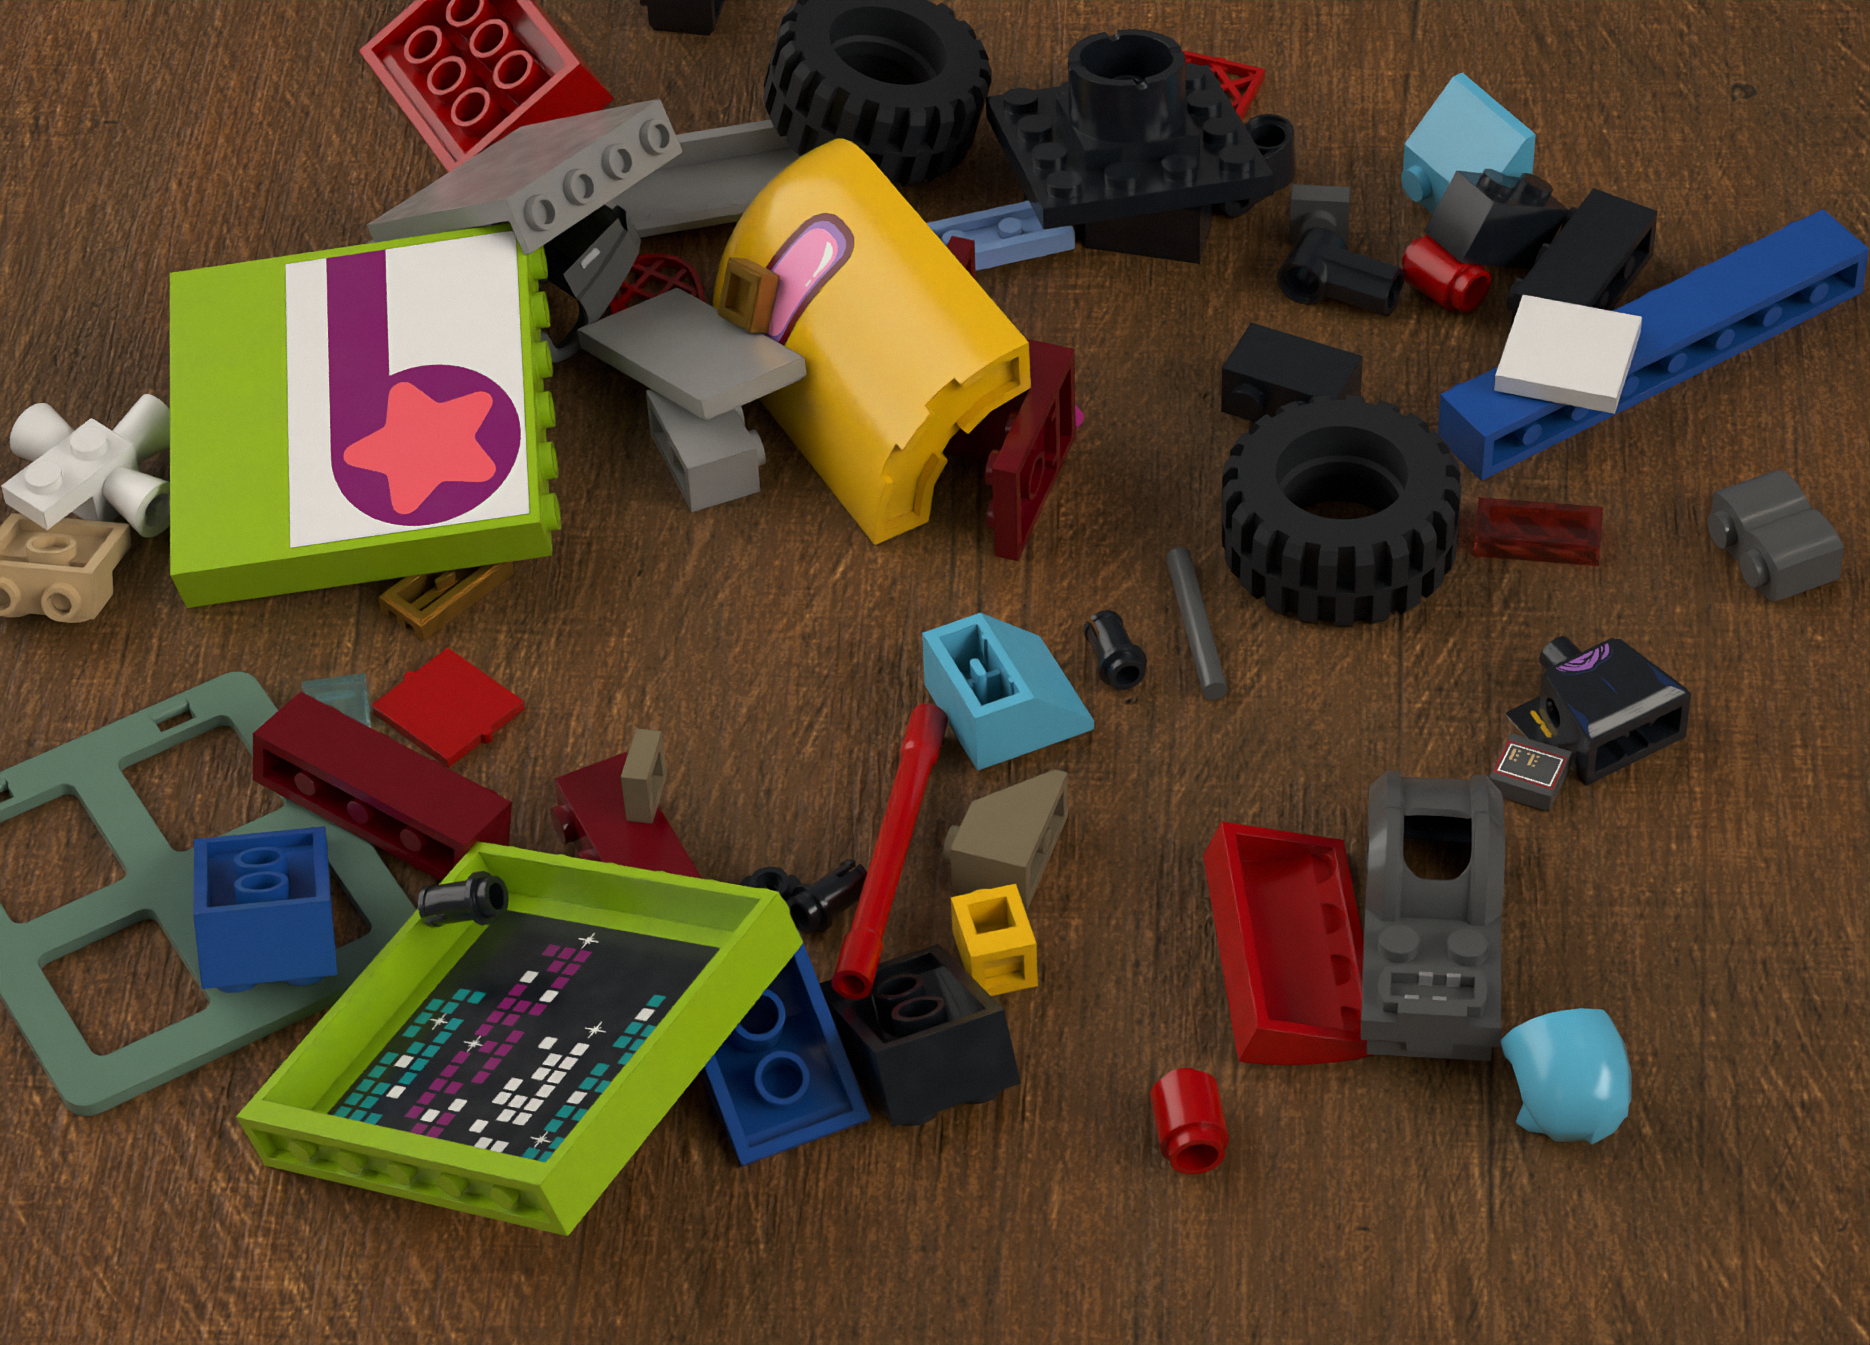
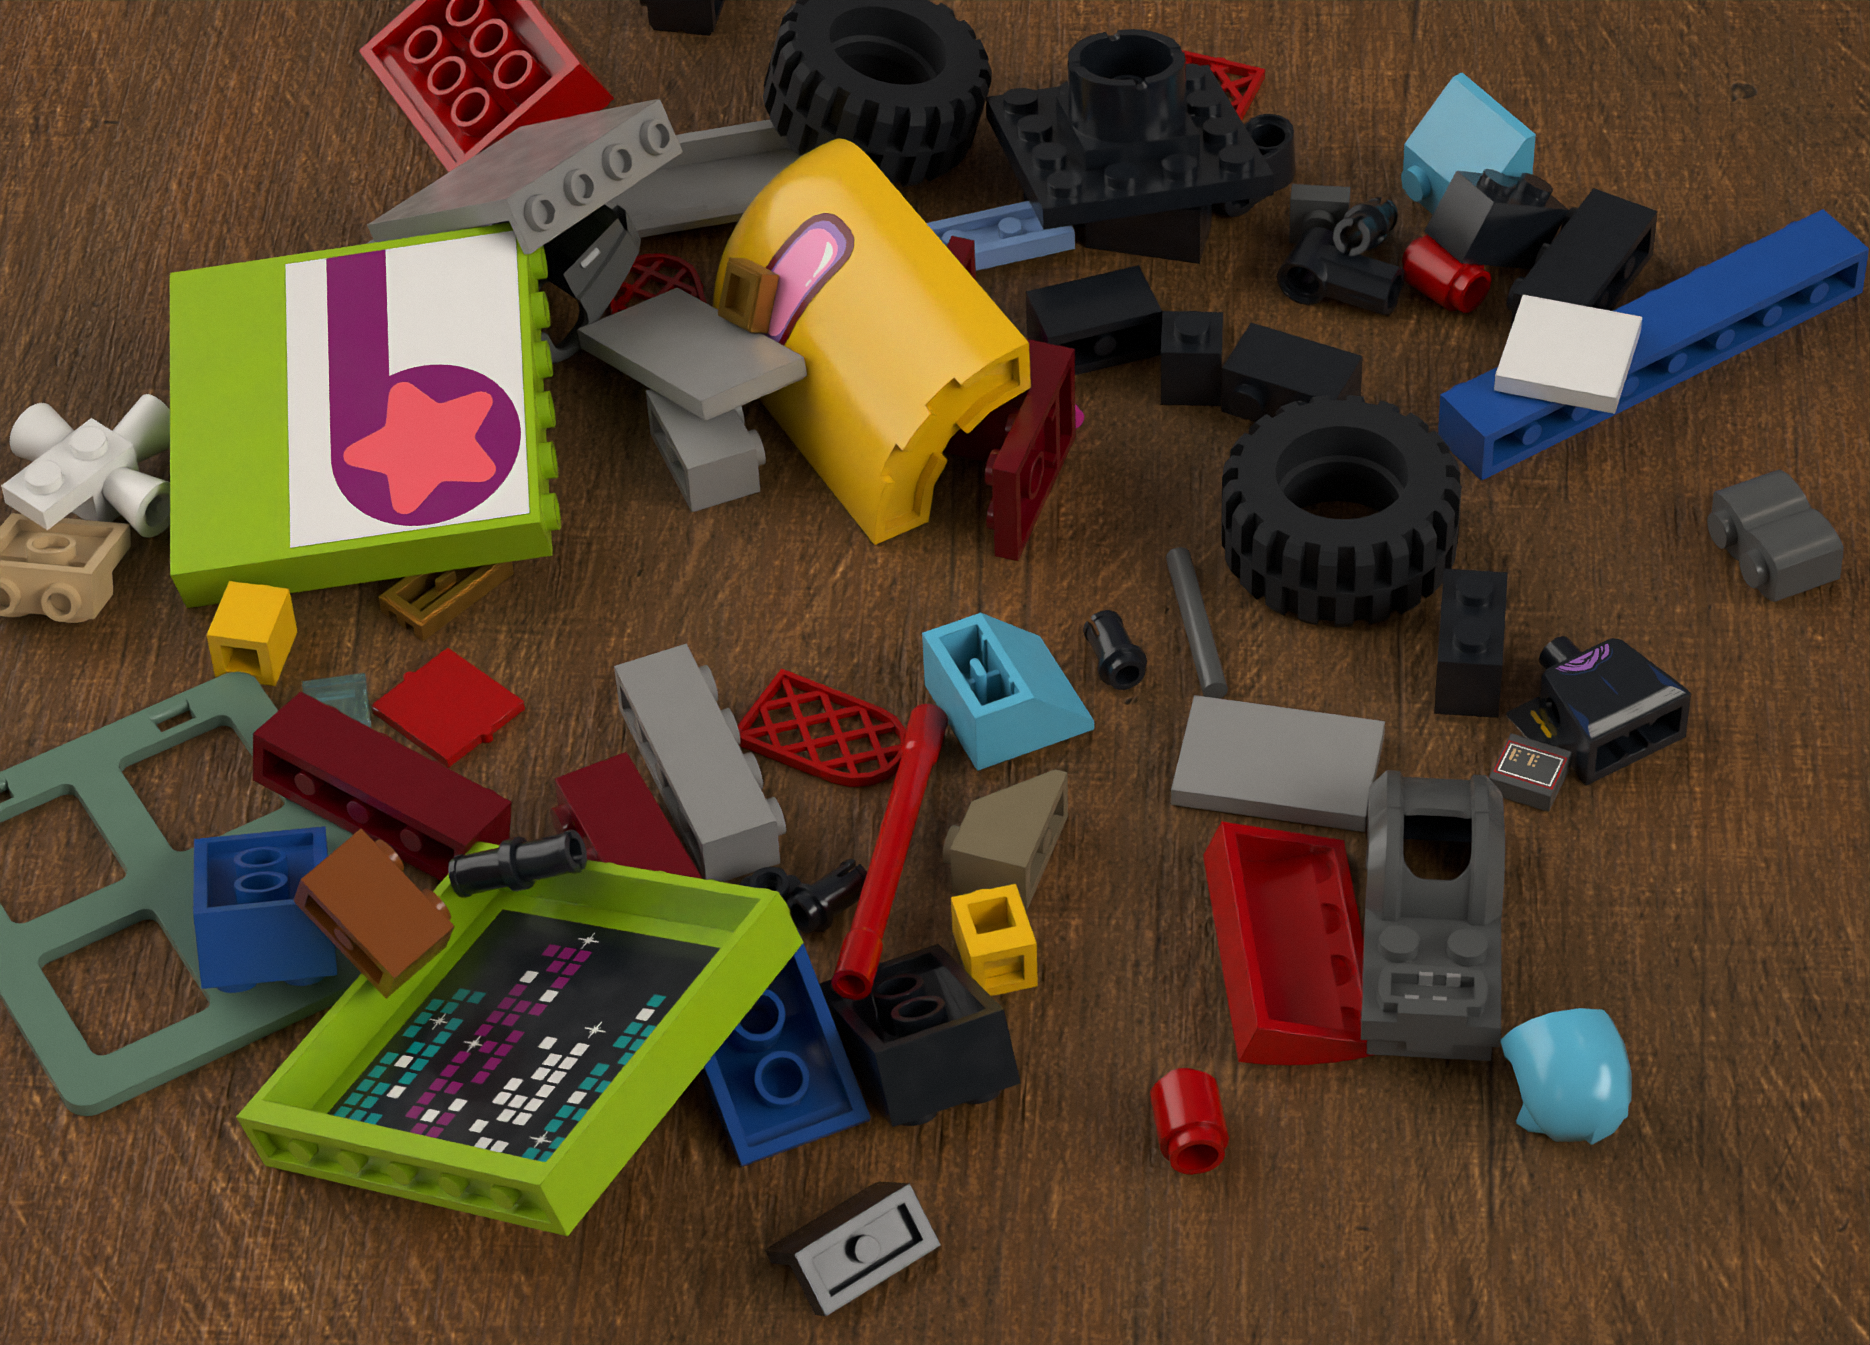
black pin [418,871,509,928] -> none
dark tan tile [621,728,667,824] -> none
clear red tile [1474,497,1603,566] -> none
none -> yellow brick [206,581,297,686]
none -> dark orange brick [294,829,455,999]
none -> black pin [448,830,587,898]
none -> light grey brick [614,643,786,882]
none -> red window [737,668,906,787]
none -> panel [765,1181,941,1316]
none -> black brick [1026,265,1162,375]
none -> black slope [1161,311,1224,406]
none -> light grey tile [1171,695,1385,832]
none -> black pin [1333,197,1398,256]
none -> black brick [1434,568,1508,718]

